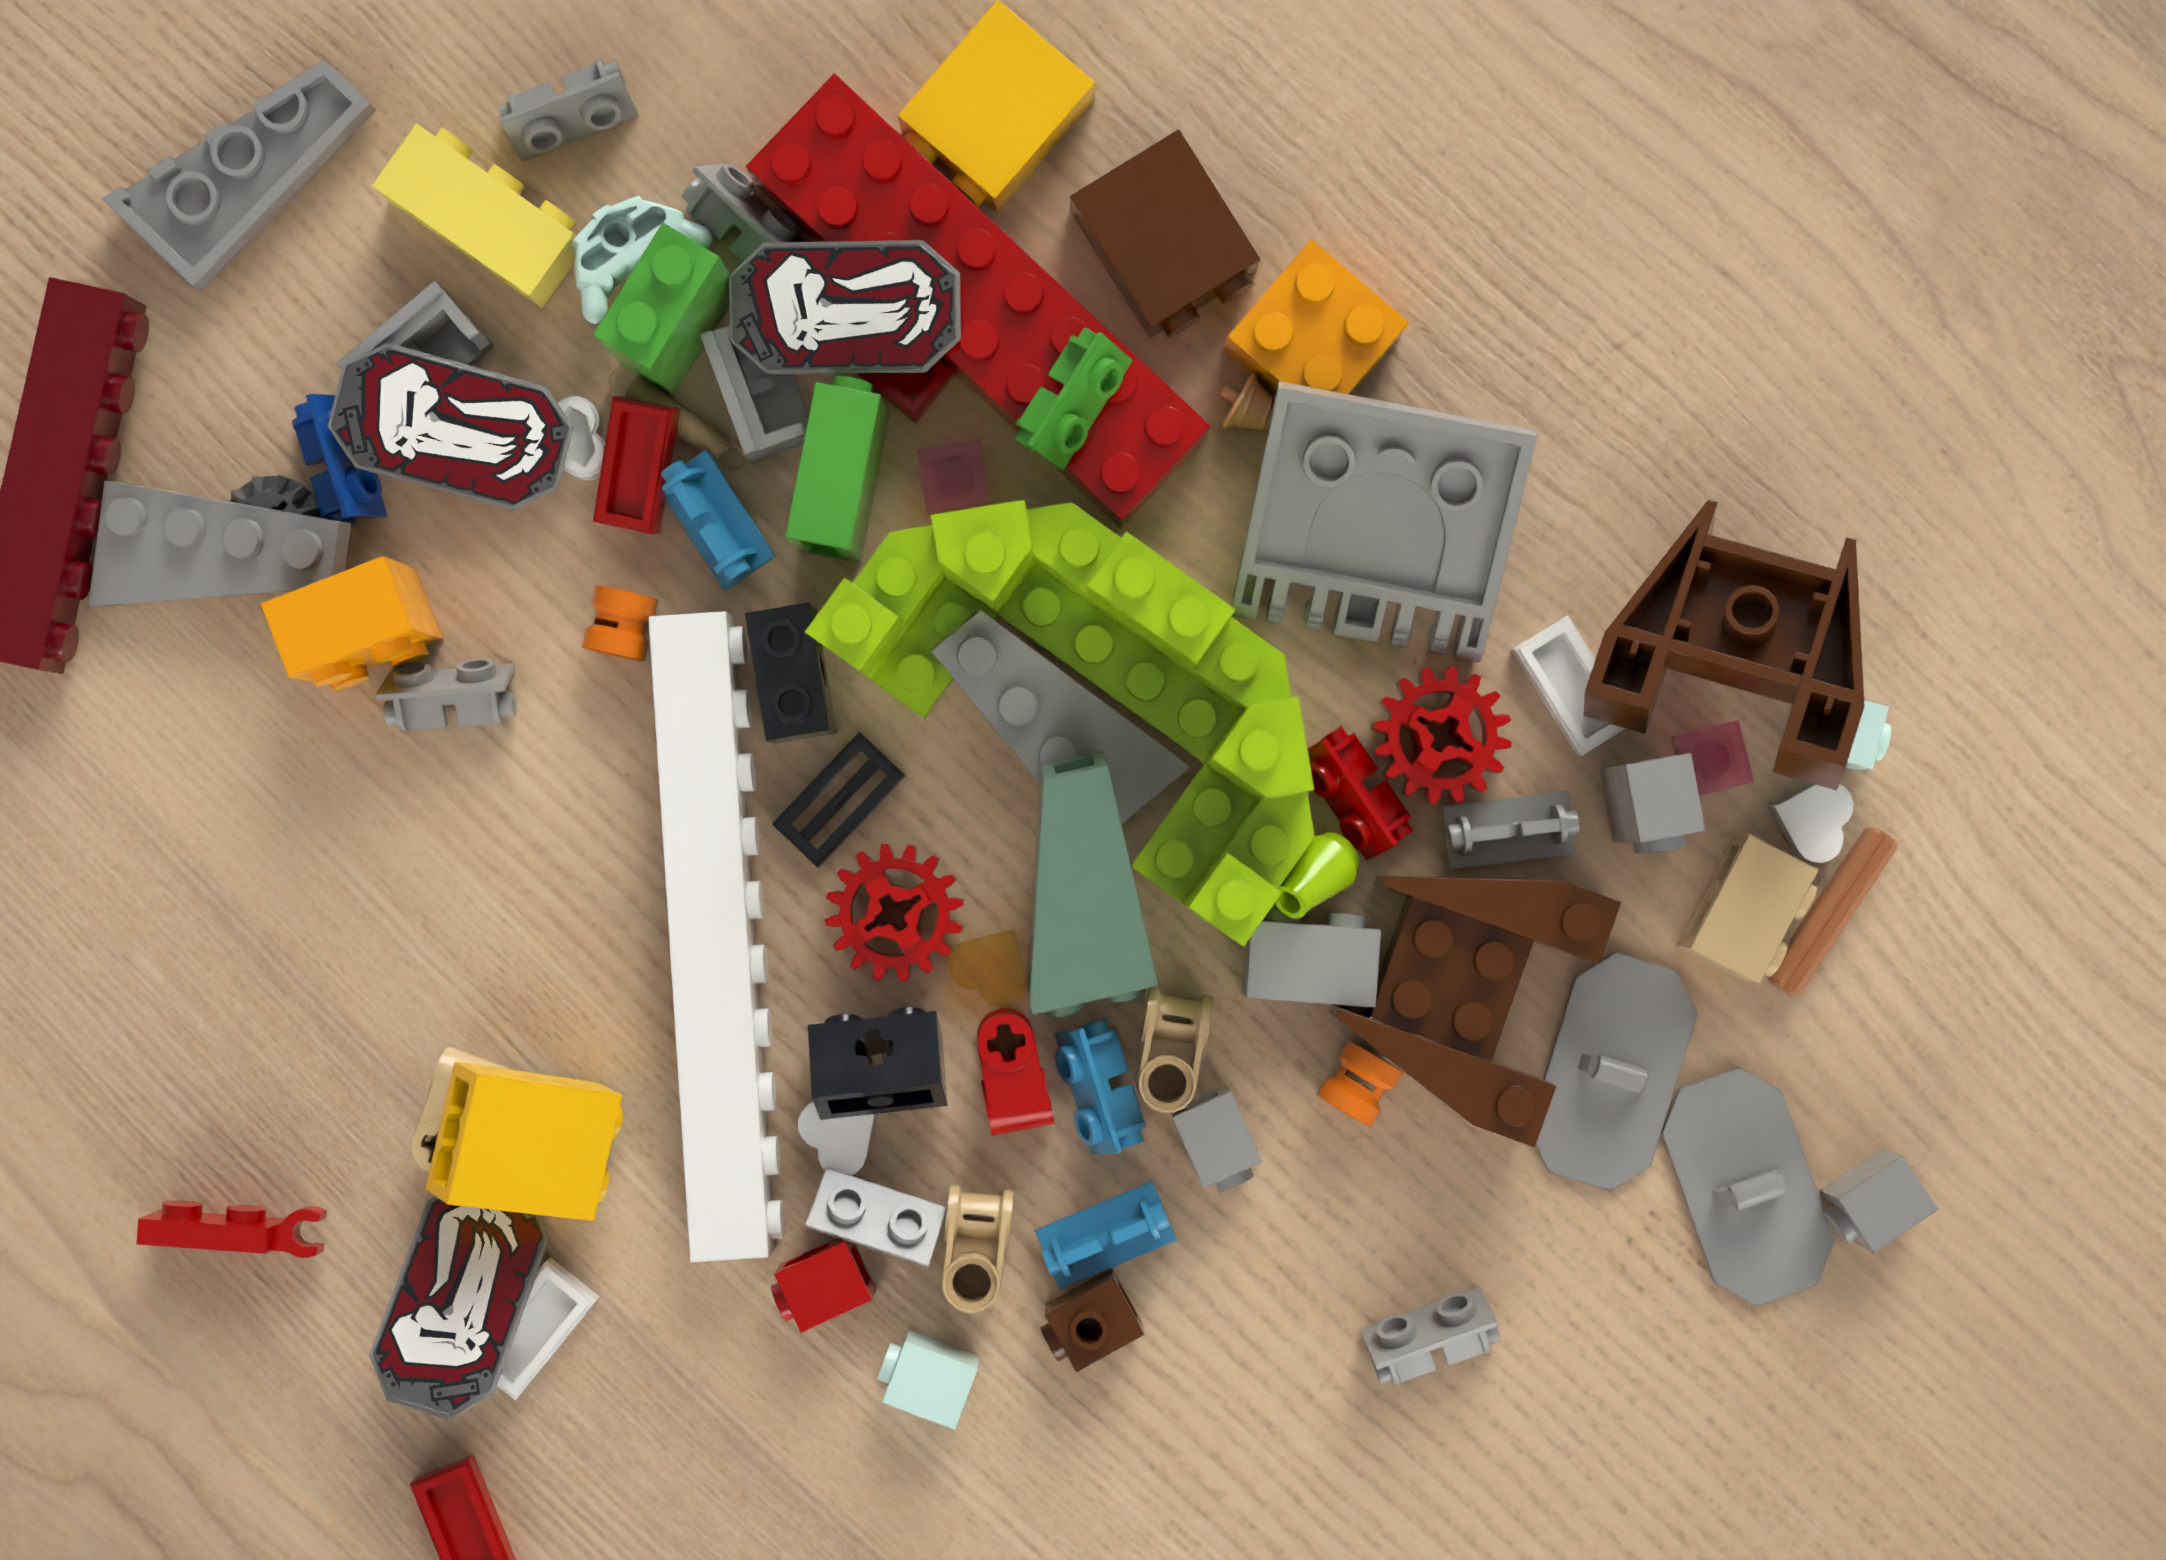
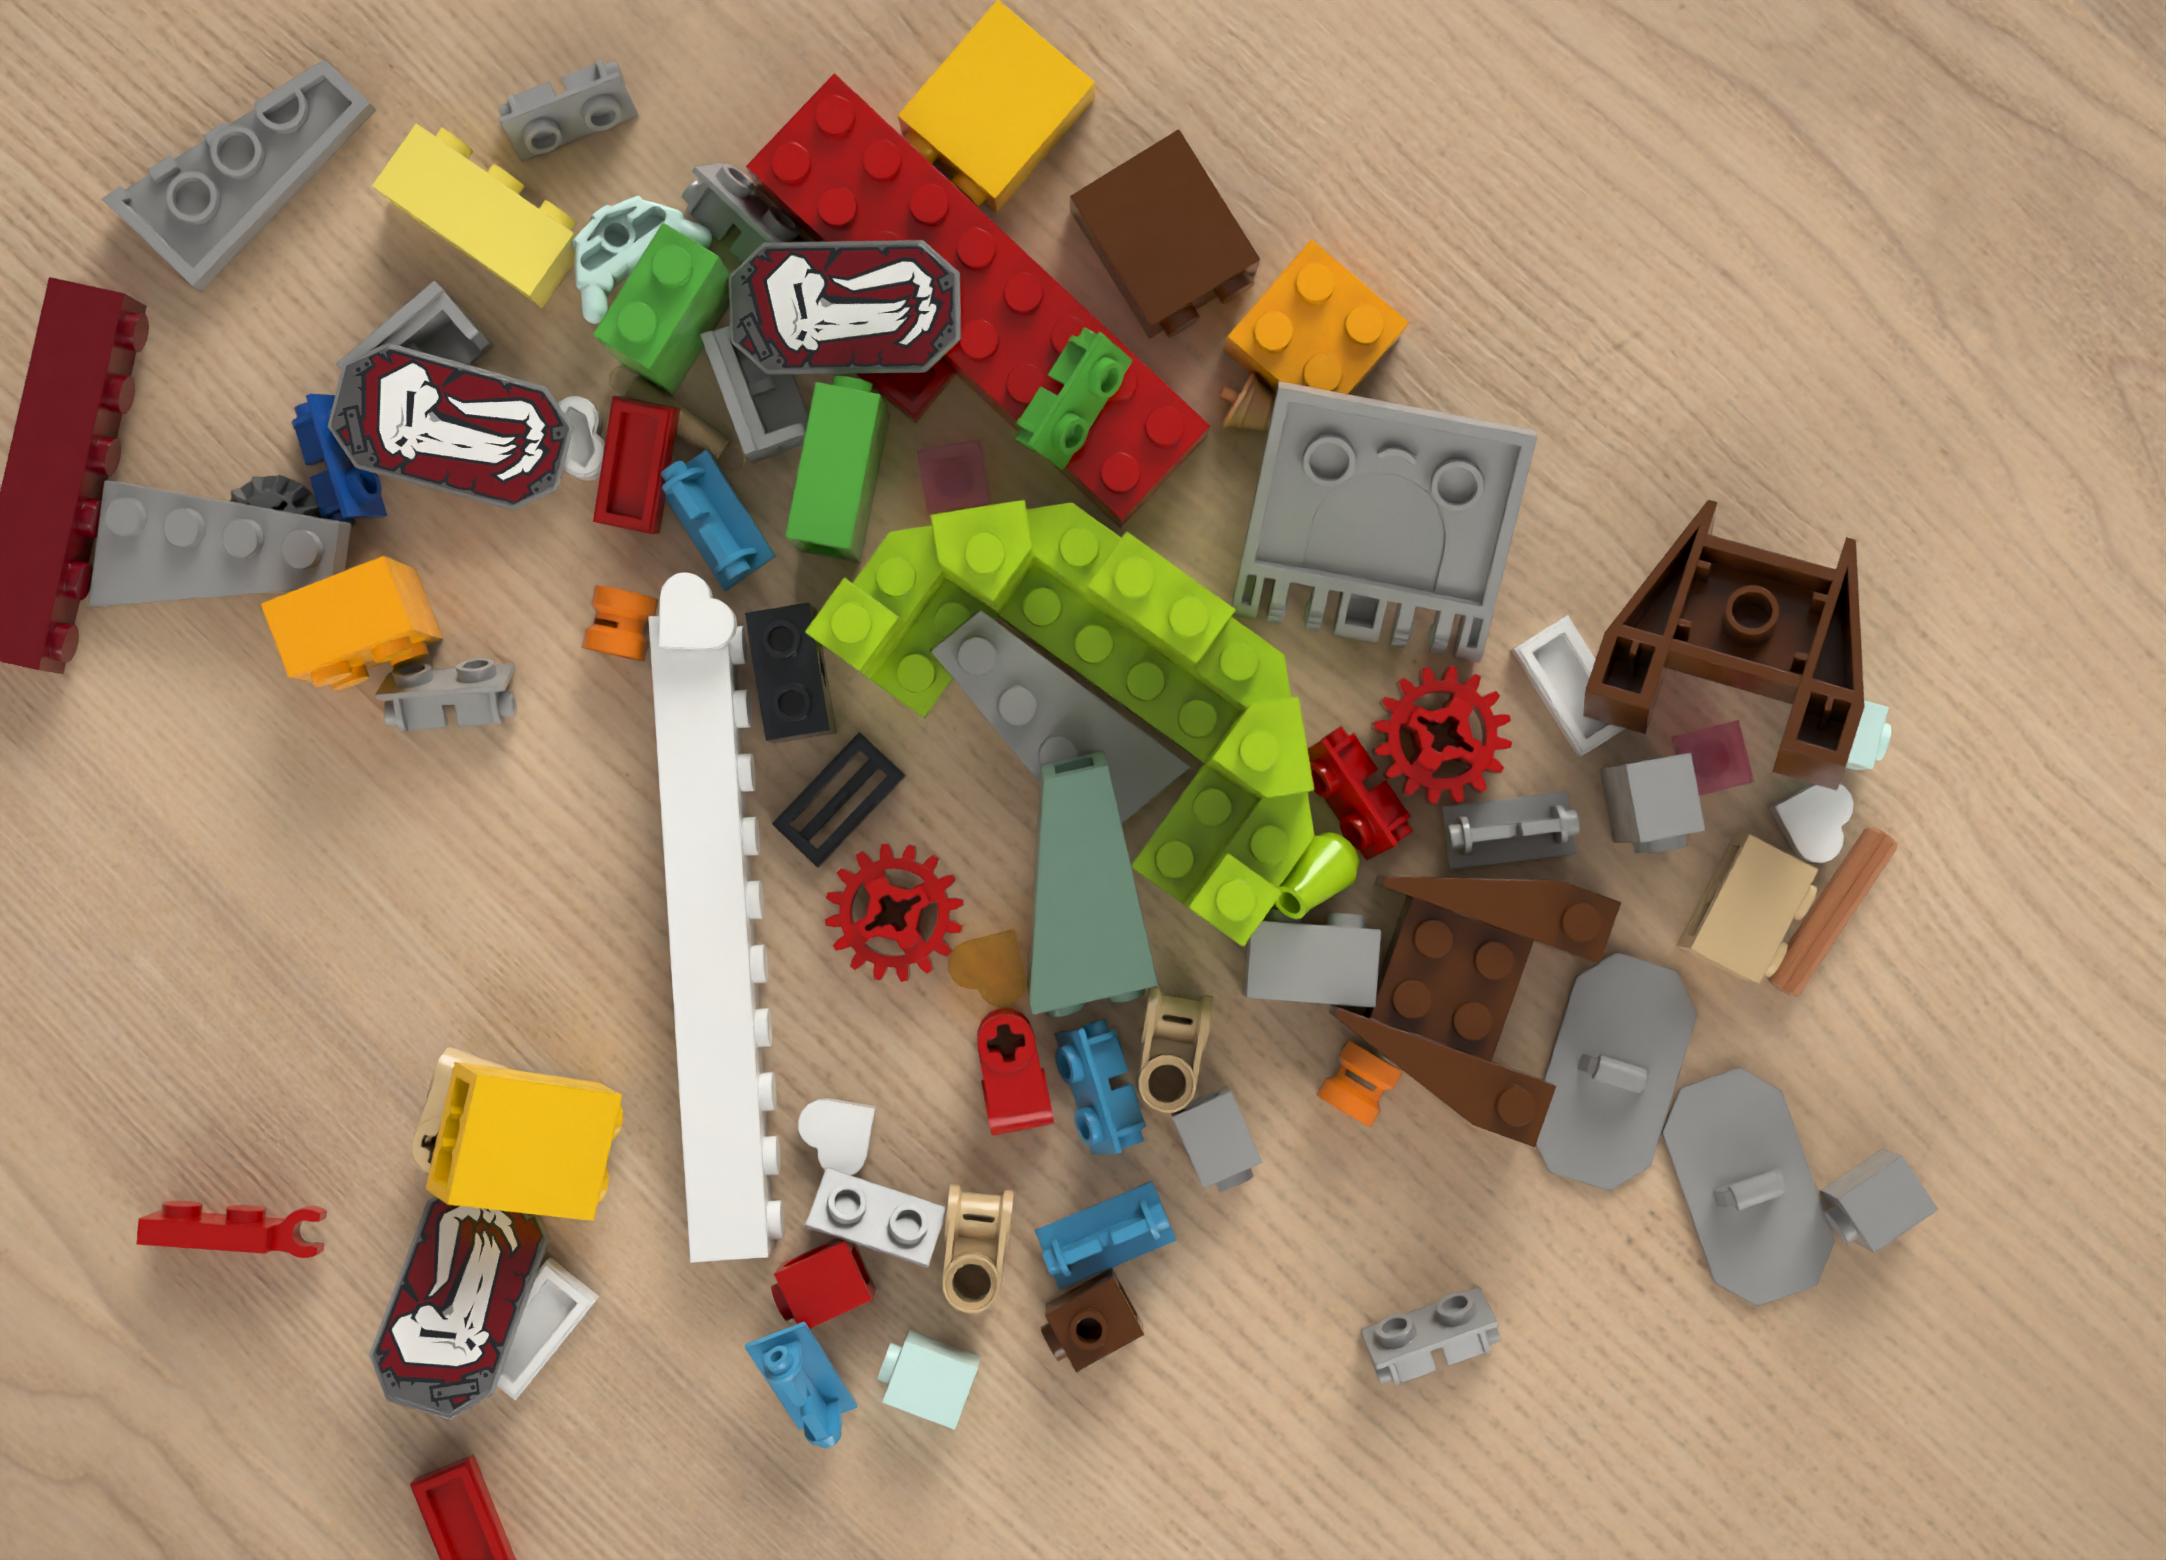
black brick [808,1007,948,1120] -> none
none -> white tile [658,572,737,650]
none -> dark azure hinge [745,1321,857,1448]

